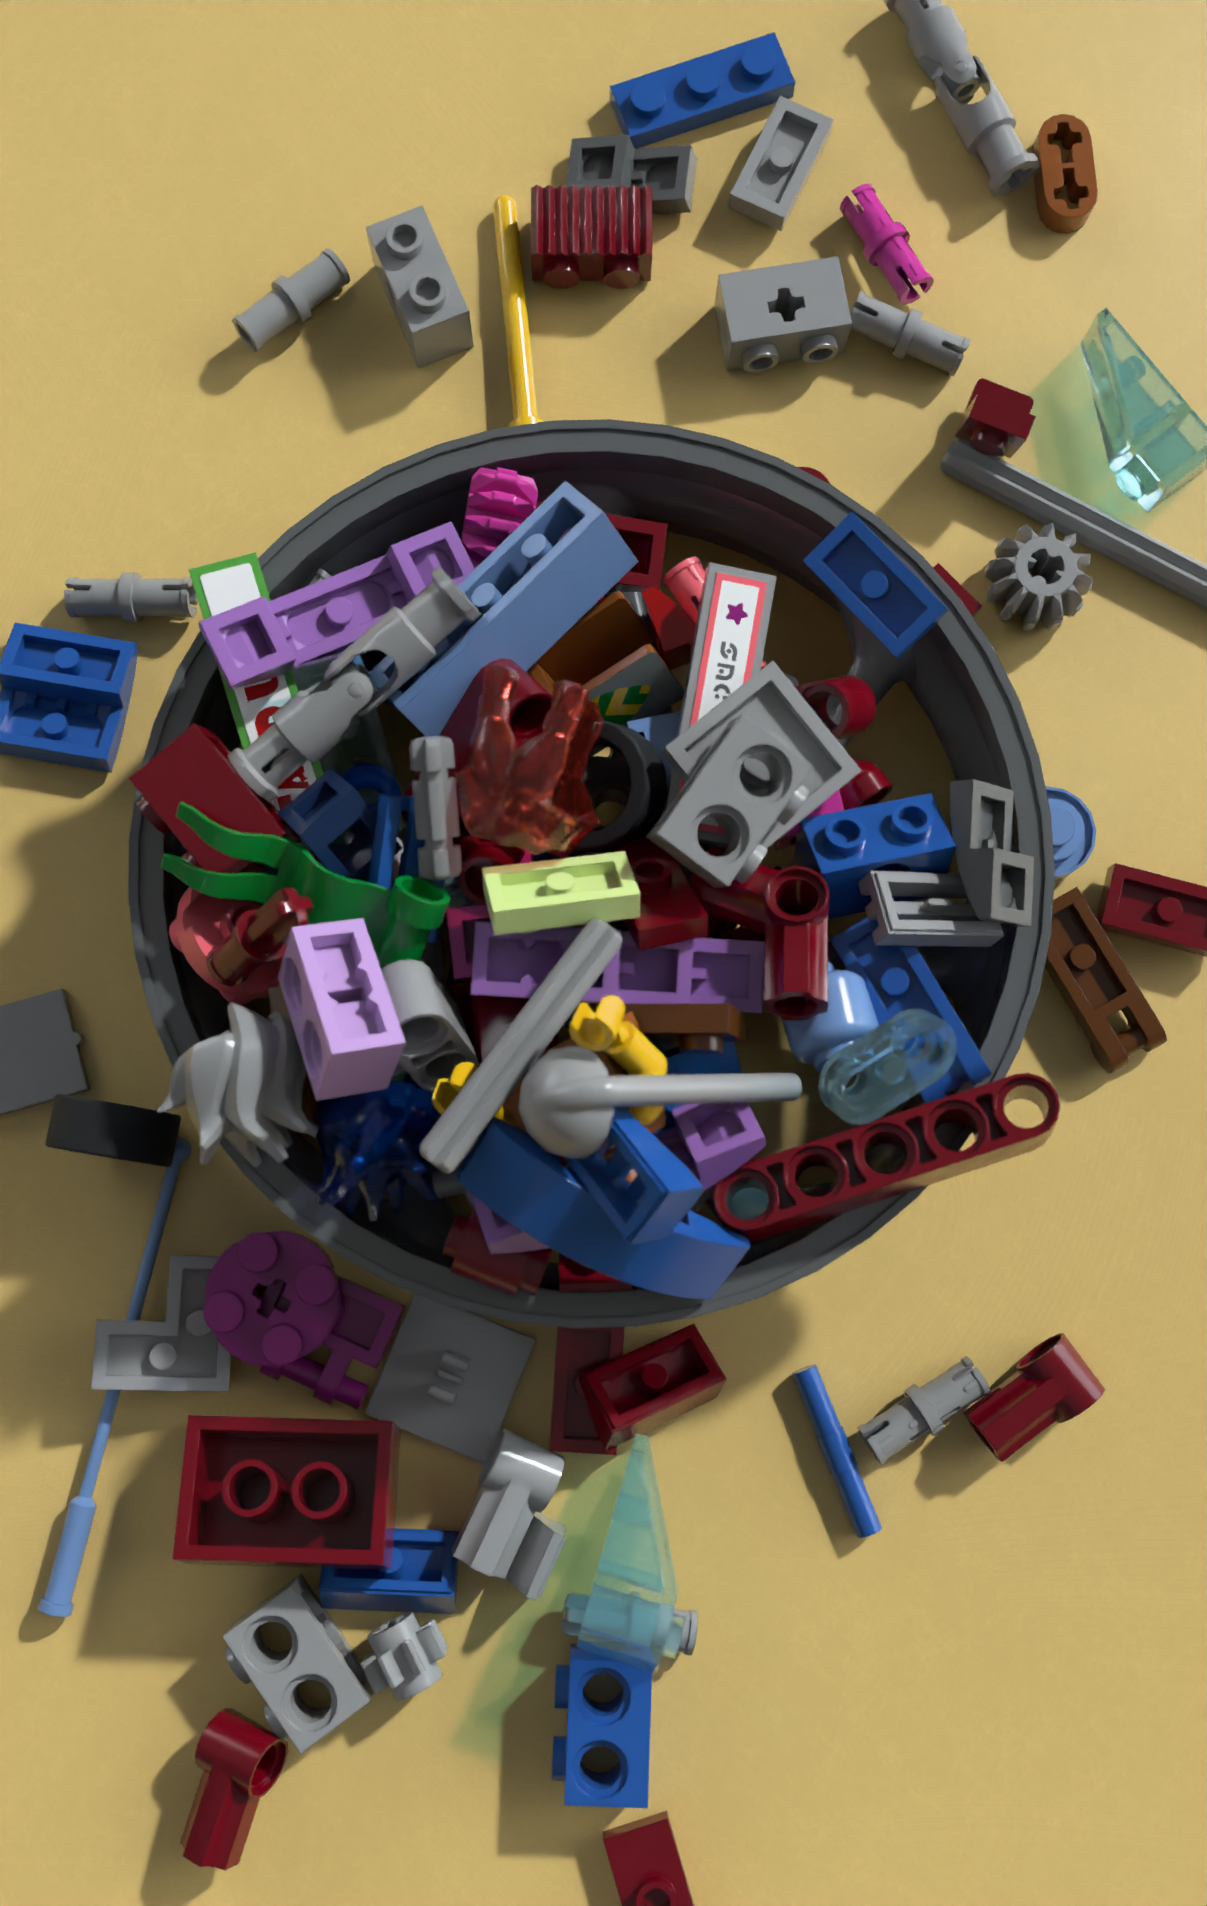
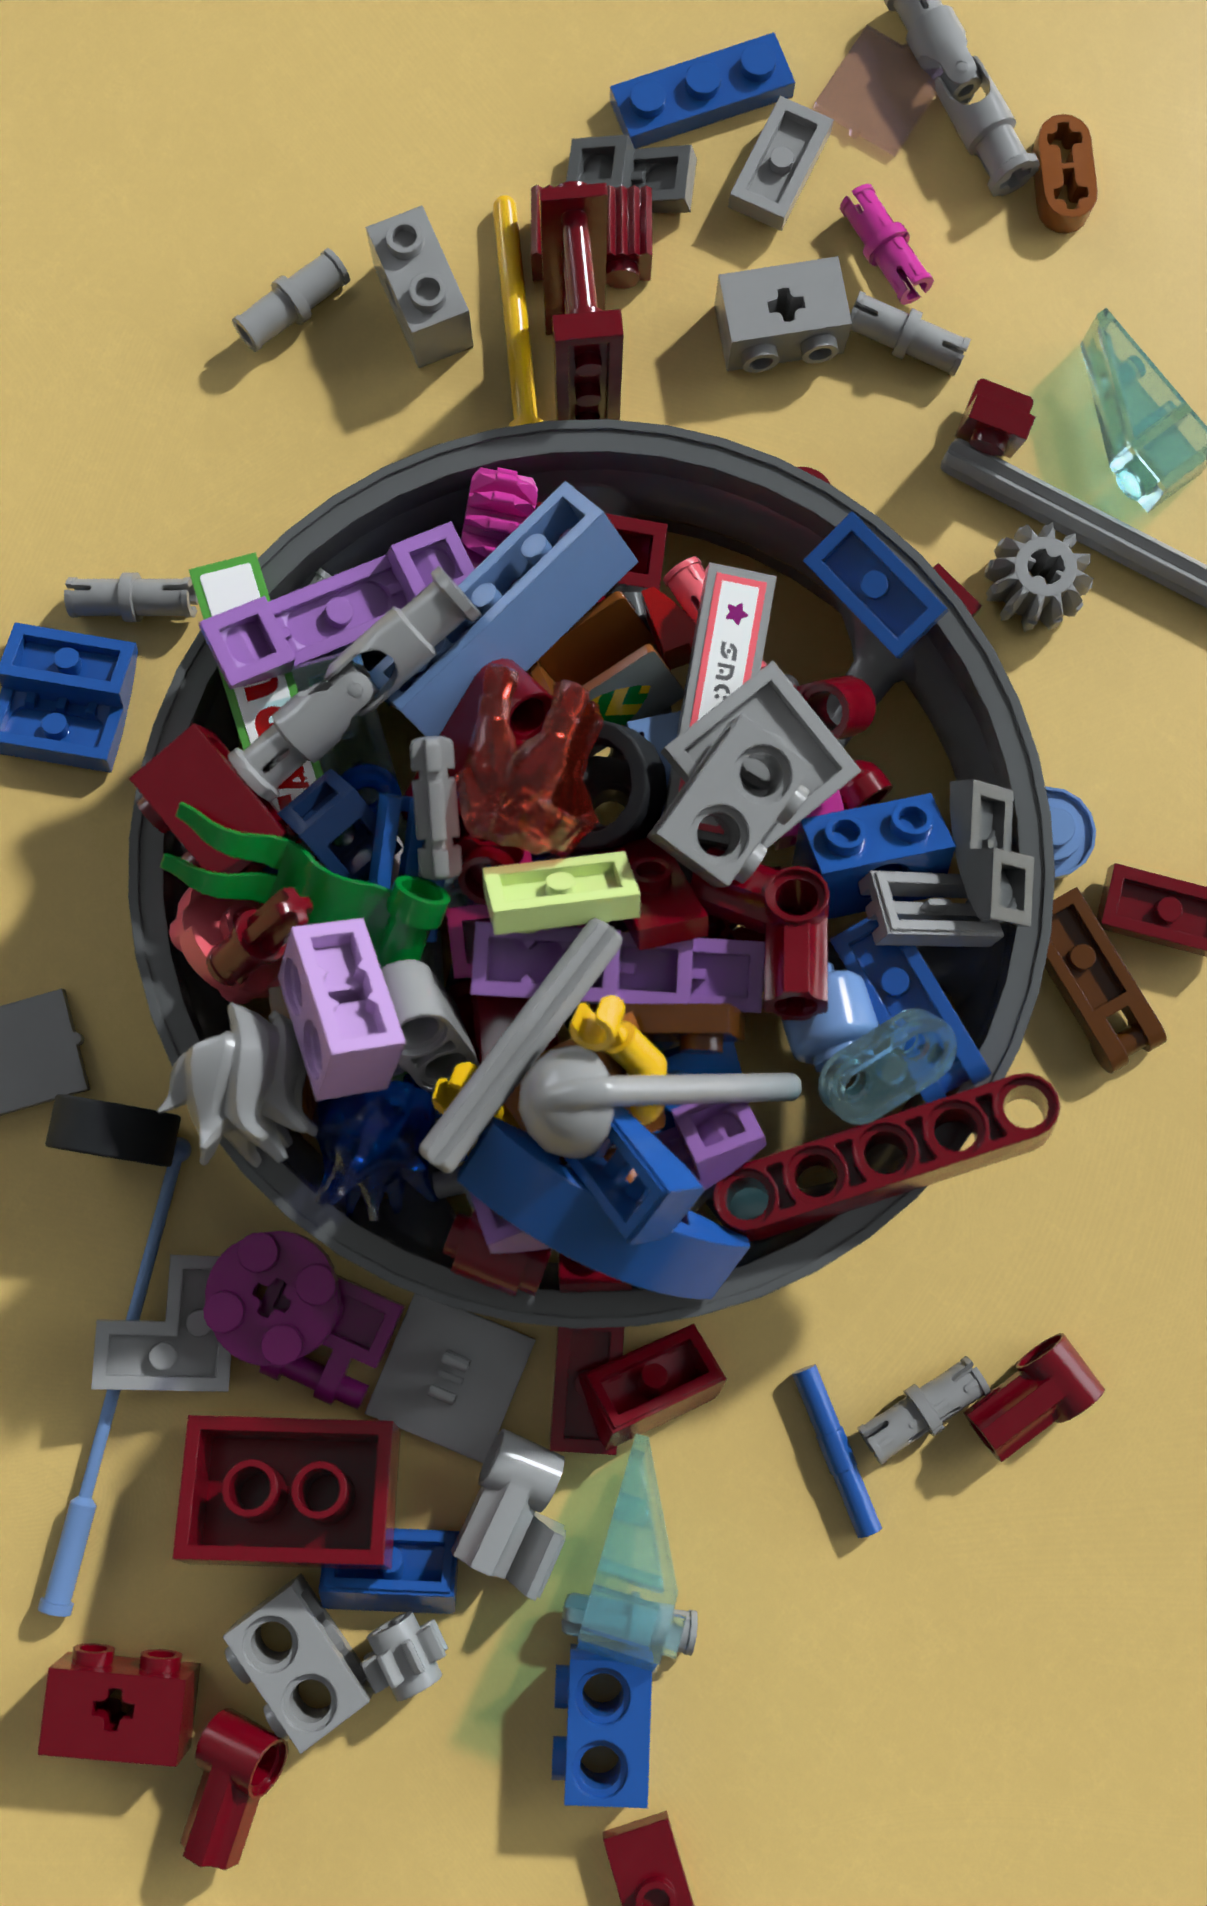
none -> dark red brick [38,1643,201,1767]
none -> dark red fence [539,181,623,420]
none -> piece [814,25,944,157]

